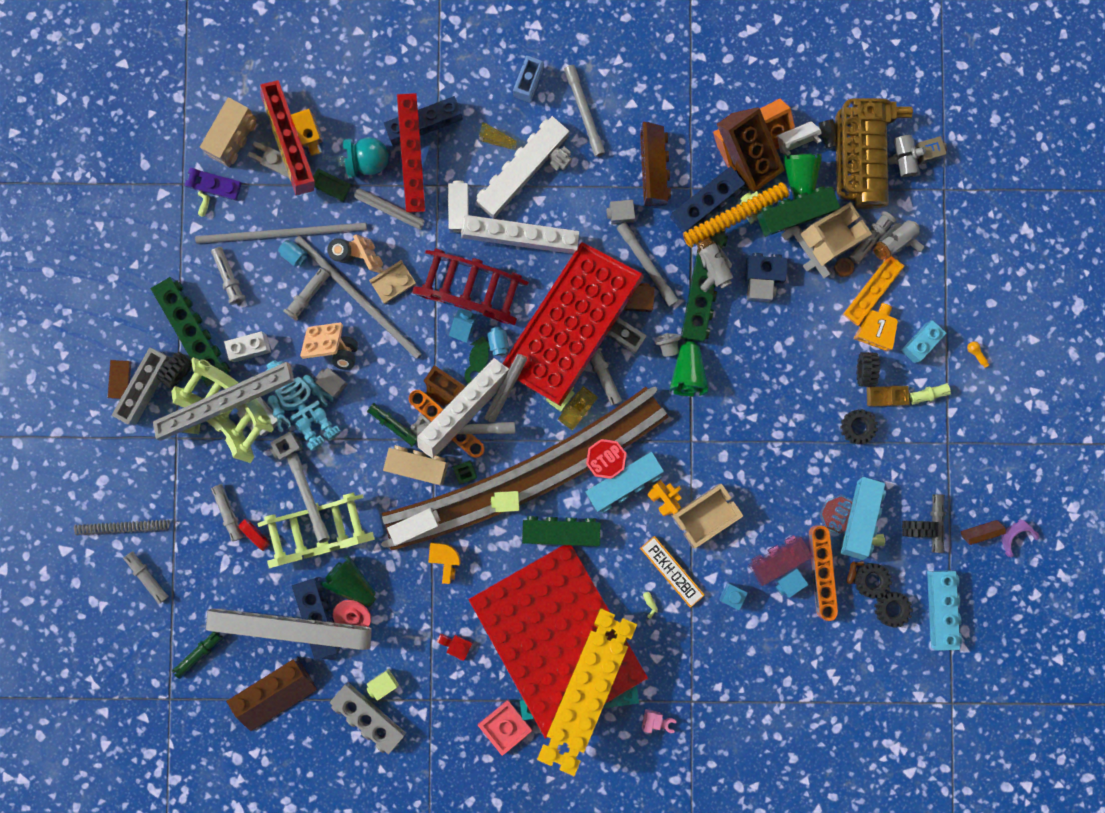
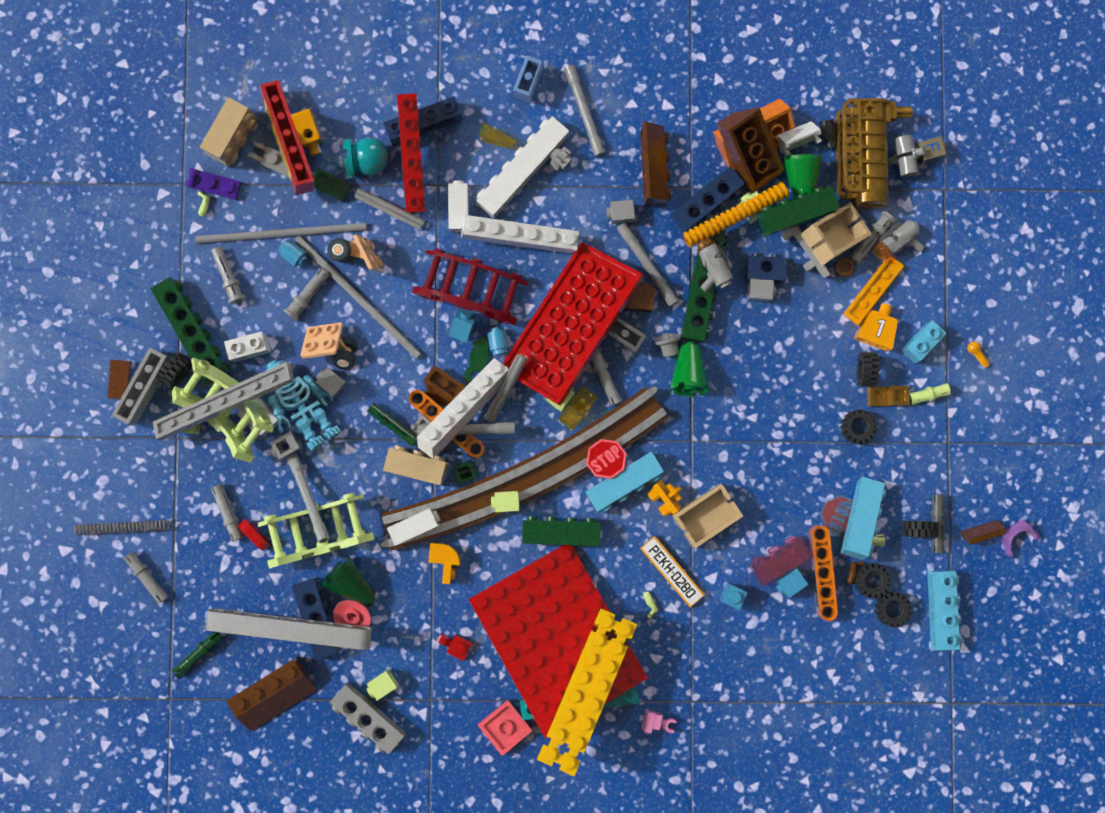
tan plate [369,260,416,304] -> none

